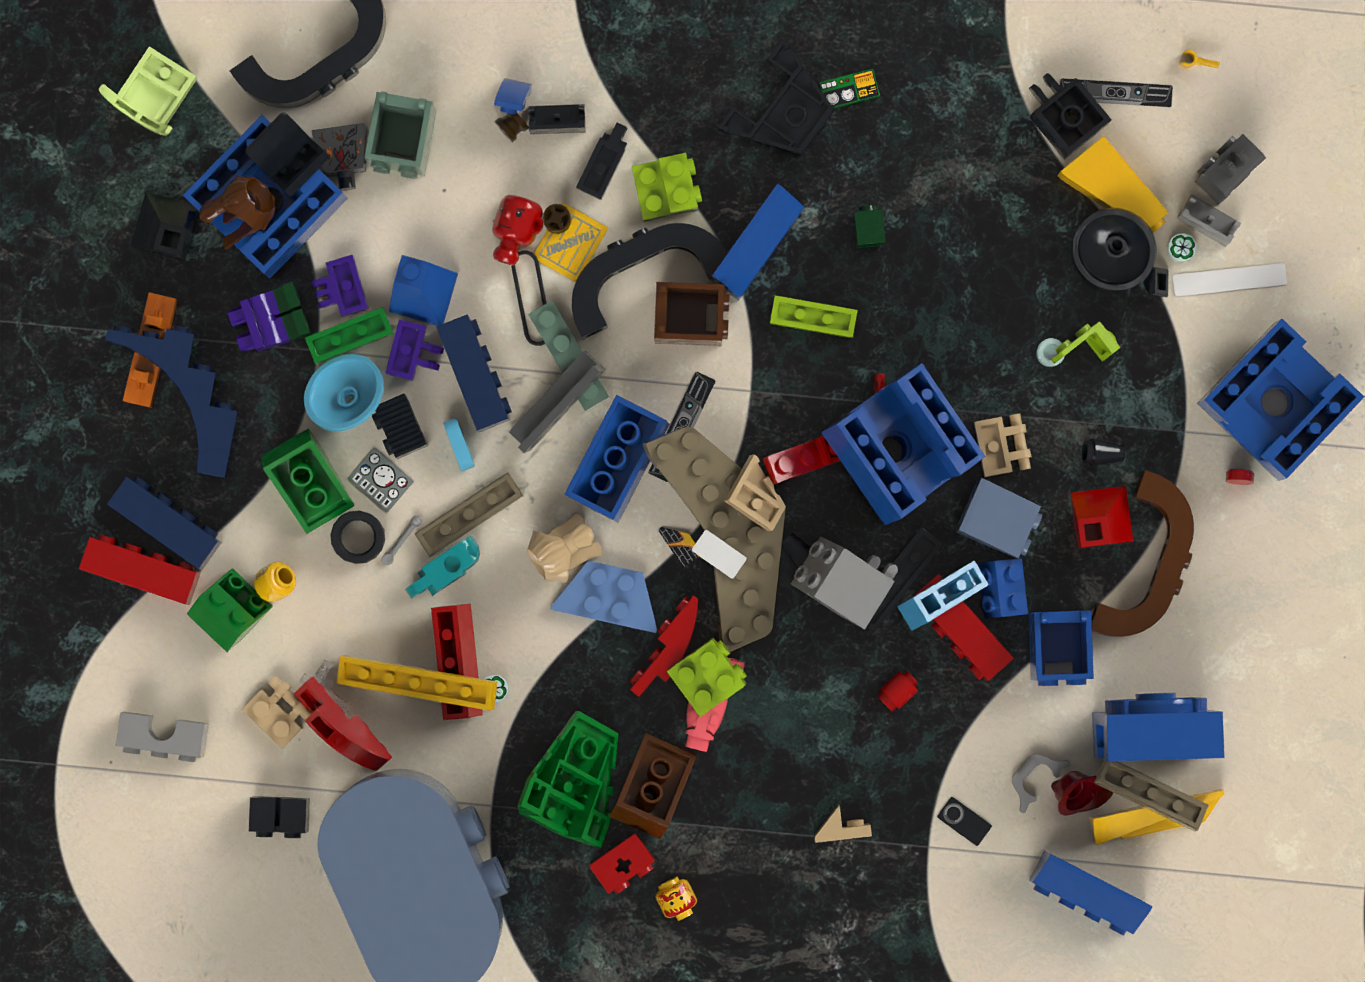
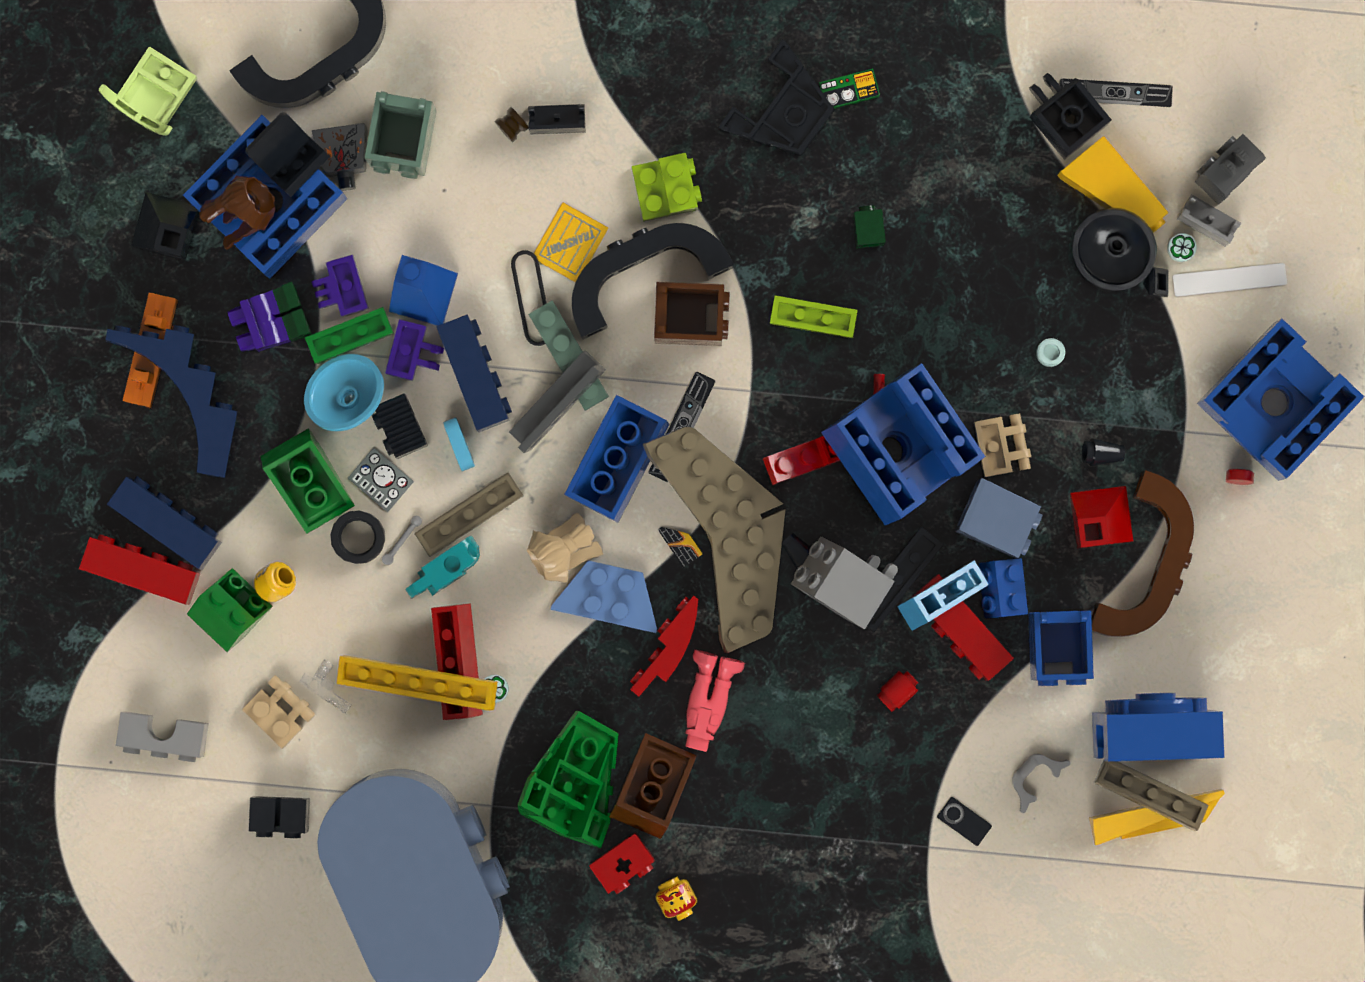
red slope [294,677,392,771] -> none
red piece [492,195,543,266] -> none
blue slope [494,78,532,114] -> none
dark brown wheel [543,204,571,234] -> none
black hinge [576,122,628,200] -> none
lime plate [667,638,747,717] -> none
white sticker [692,530,747,579] -> none
blue slope [712,184,804,301] -> none
tan wing [724,455,786,531] -> none
tan slope [814,804,872,843] -> none
blue slope [1029,851,1153,936] -> none
lime bracket [1051,321,1121,364] -> none
dark red piece [1051,771,1114,816] -> none
yellow hand [1179,50,1220,69] -> none

